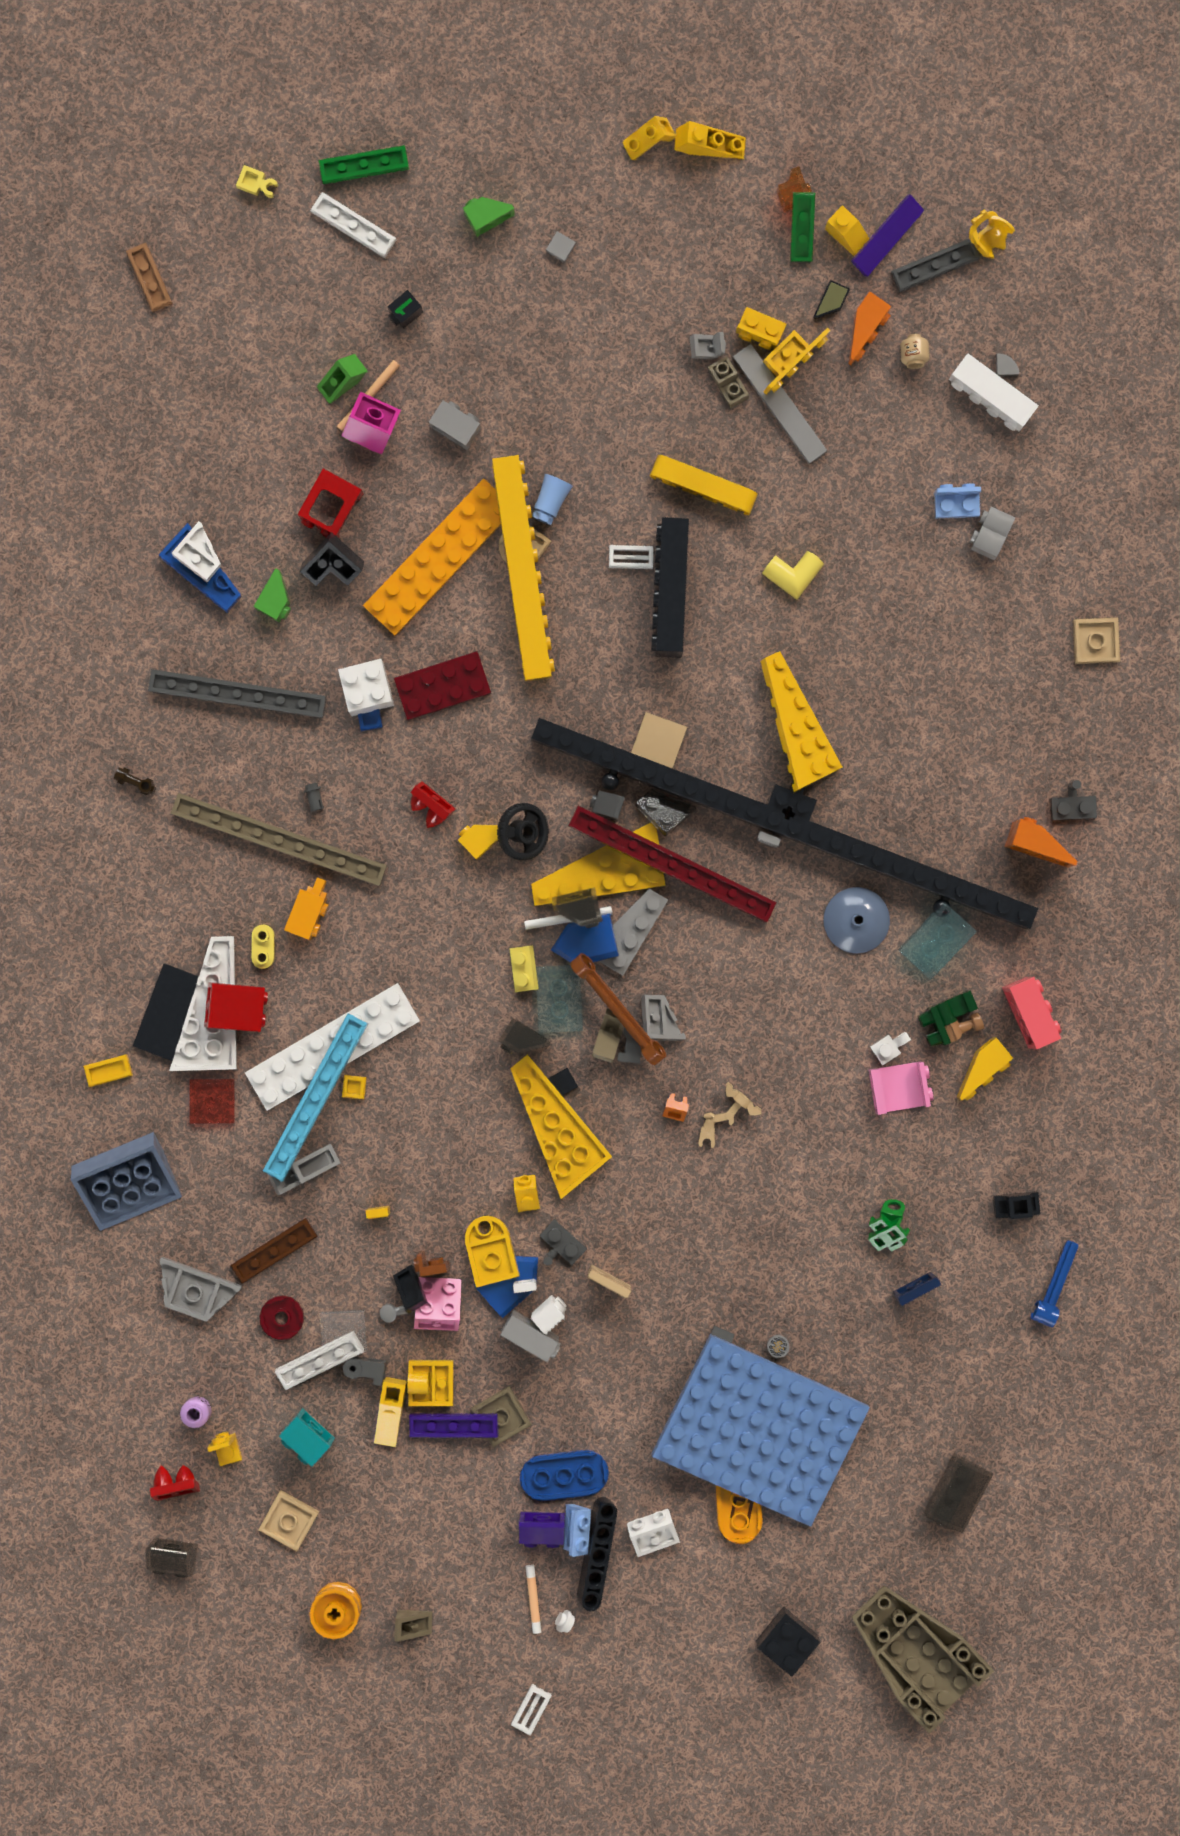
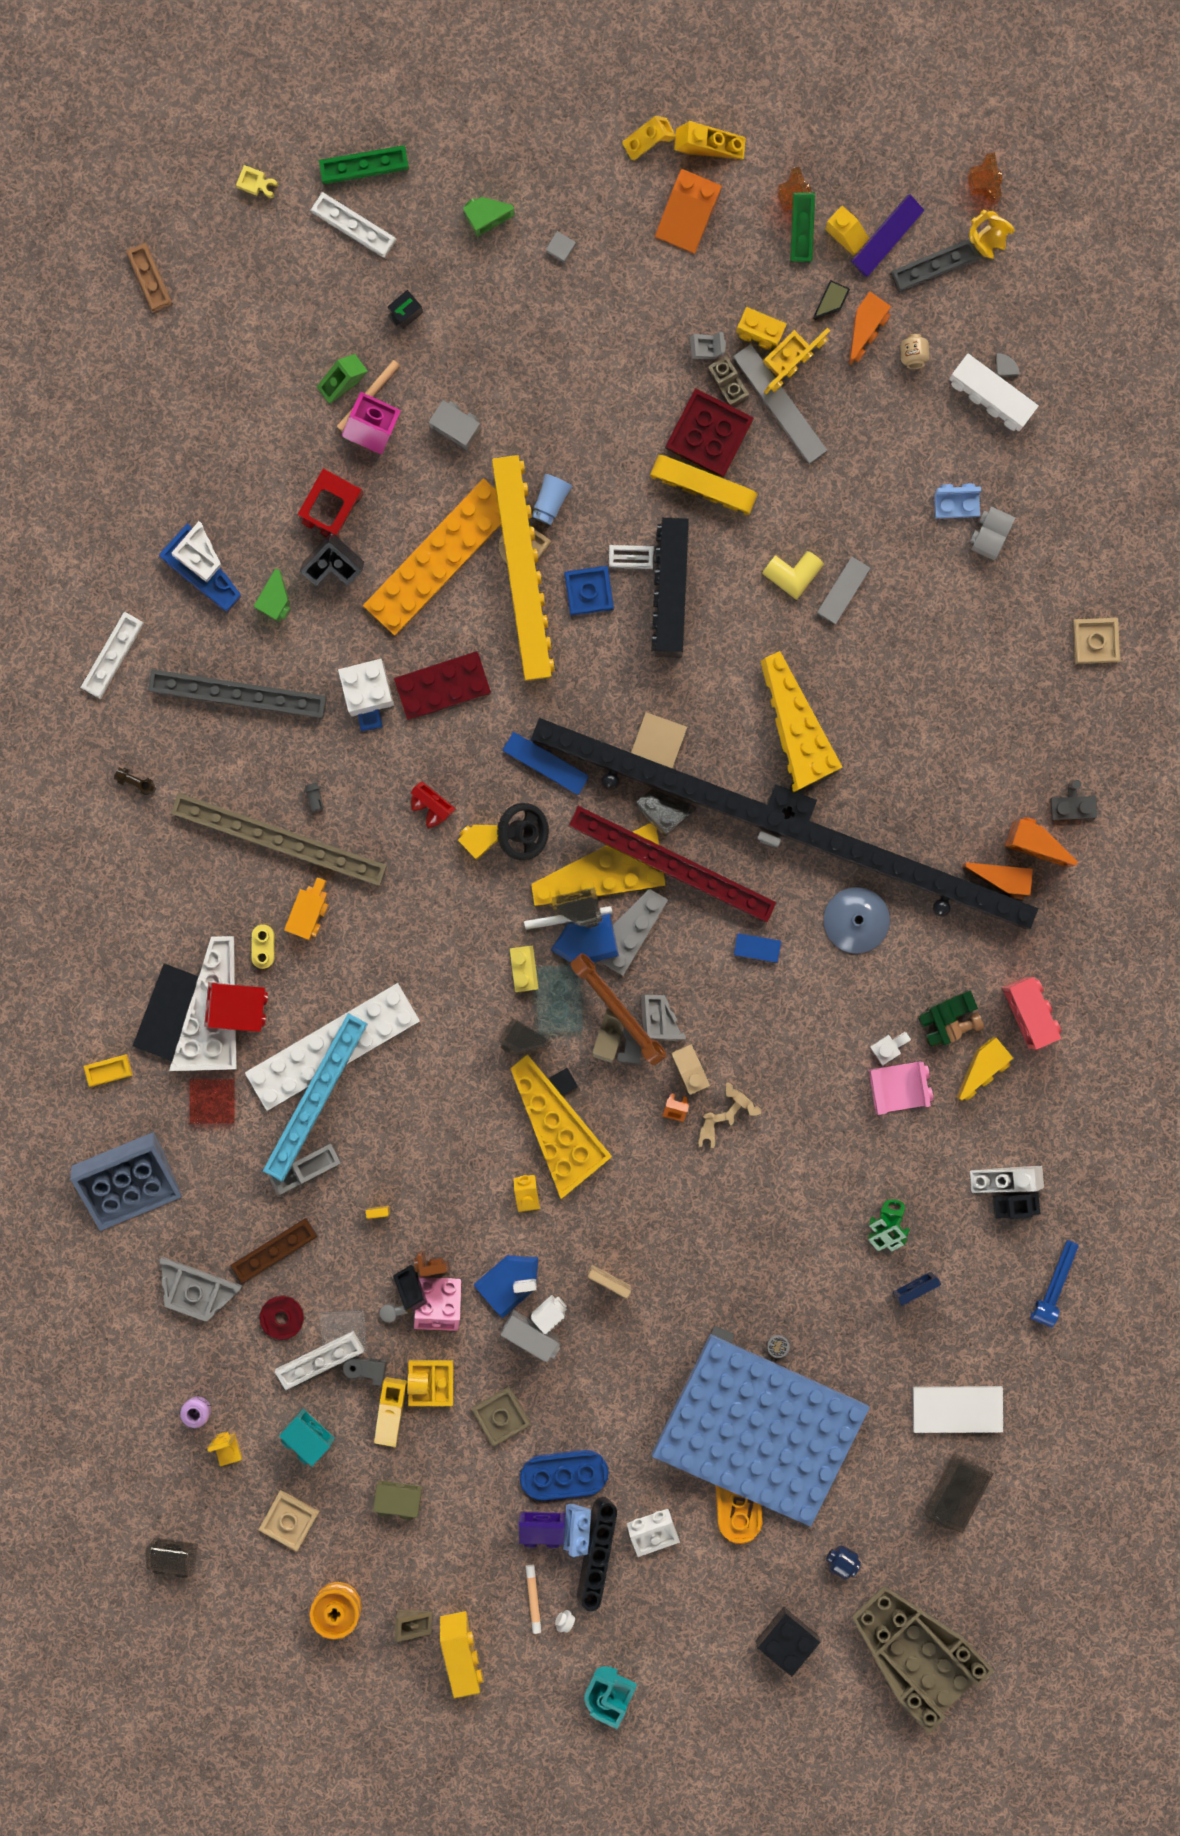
red tile [150,1465,200,1501] -> none
yellow tile [342,1075,367,1099] -> none
dark purple tile [409,1413,499,1438] -> none
yellow tile [465,1216,520,1288] -> none
white tile [511,1684,552,1736] -> none
dark grey plate [539,1219,587,1266] -> none
dark grey slope [589,791,625,821] -> none
clear light blue tile [898,902,977,980] -> none
none -> white tile [80,612,144,699]
none -> olive brick [373,1480,423,1520]
none -> yellow wedge [440,1611,484,1698]
none -> blue tile [502,731,589,795]
none -> blue tile [564,565,614,616]
none -> teal brick [584,1666,637,1729]
none -> orange slope [655,168,722,254]
none -> dark red plate [665,388,754,478]
none -> tan slope [671,1044,710,1095]
none -> blue tile [734,933,781,963]
none -> light grey tile [816,557,870,625]
none -> dark blue head [826,1545,861,1580]
none -> white tile [913,1386,1003,1433]
none -> orange slope [962,862,1033,900]
none -> clear orange brick [967,152,1002,204]
none -> white slope [970,1166,1044,1193]

